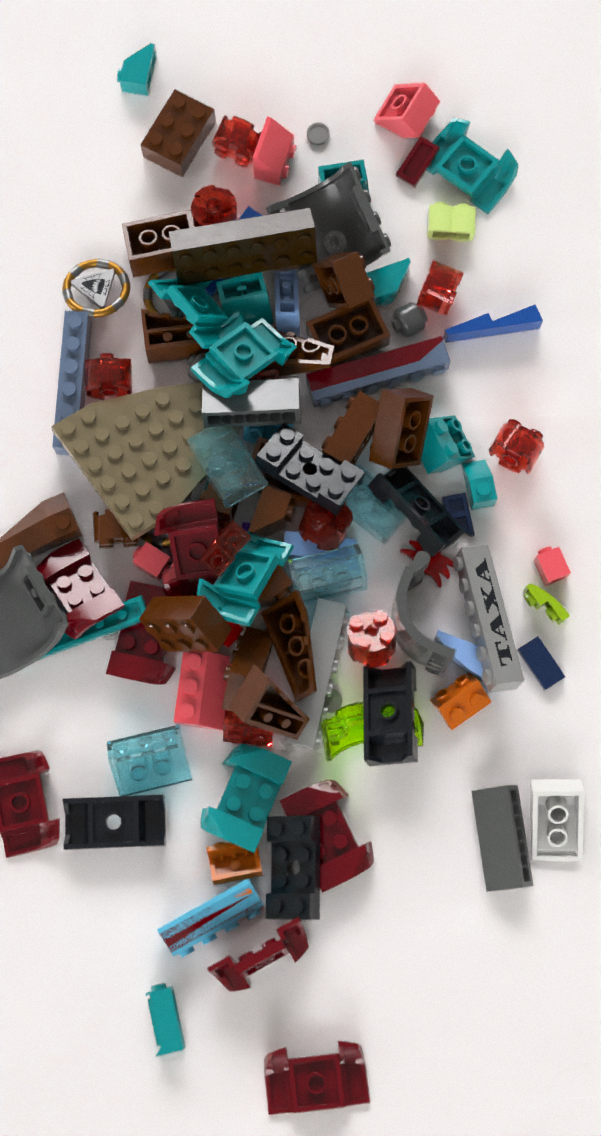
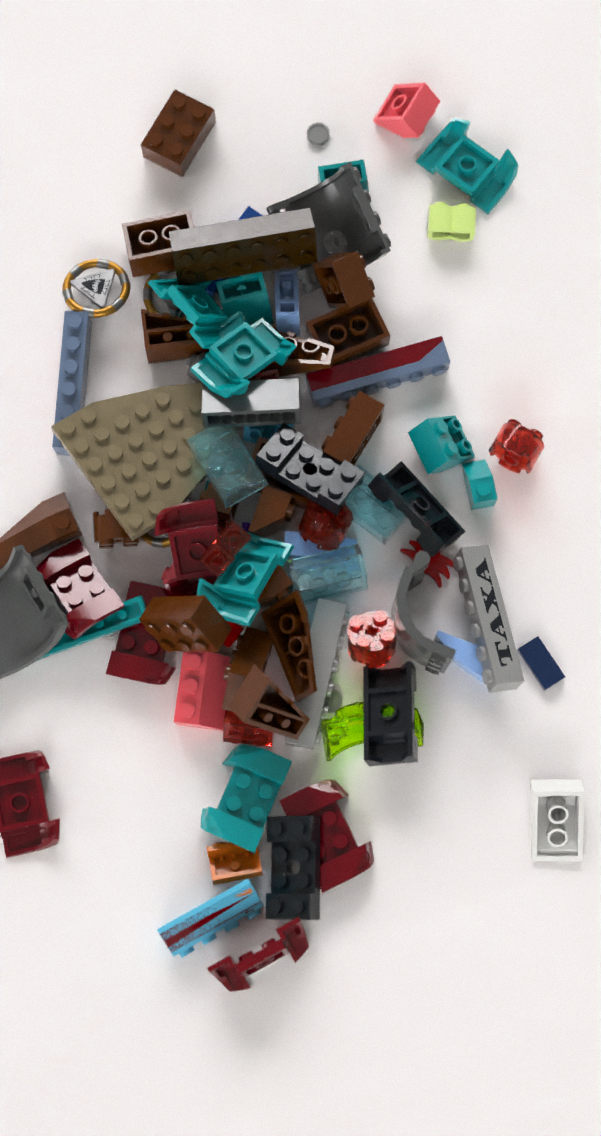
black piece [63,795,166,850] -> none
clear red brick [84,353,133,400] -> none
clear light blue slope [107,724,192,796] -> none
teal slope [117,43,157,96] -> none
coral brick [133,542,172,581] -> none
teal window [145,982,186,1057] -> none
clear red brick [190,185,238,227] -> none
clear red brick [211,115,262,168] -> none
coral slope [253,116,297,186] -> none
dark red piece [264,1041,370,1115] -> none
teal slope [366,258,411,306] -> none
reddish brown brick [369,388,434,469] -> none
dark grey head [391,302,428,337] -> none
dark red tile [396,136,440,188] -> none
clear red brick [416,260,464,316] -> none
orange bracket [430,673,491,730] -> none
dark blue tile [442,493,475,537] -> none
blue slope [443,304,543,343] -> none
dark grey brick [471,785,533,892] -> none
lime slope [523,583,570,625] -> none
coral brick [533,546,571,587] -> none

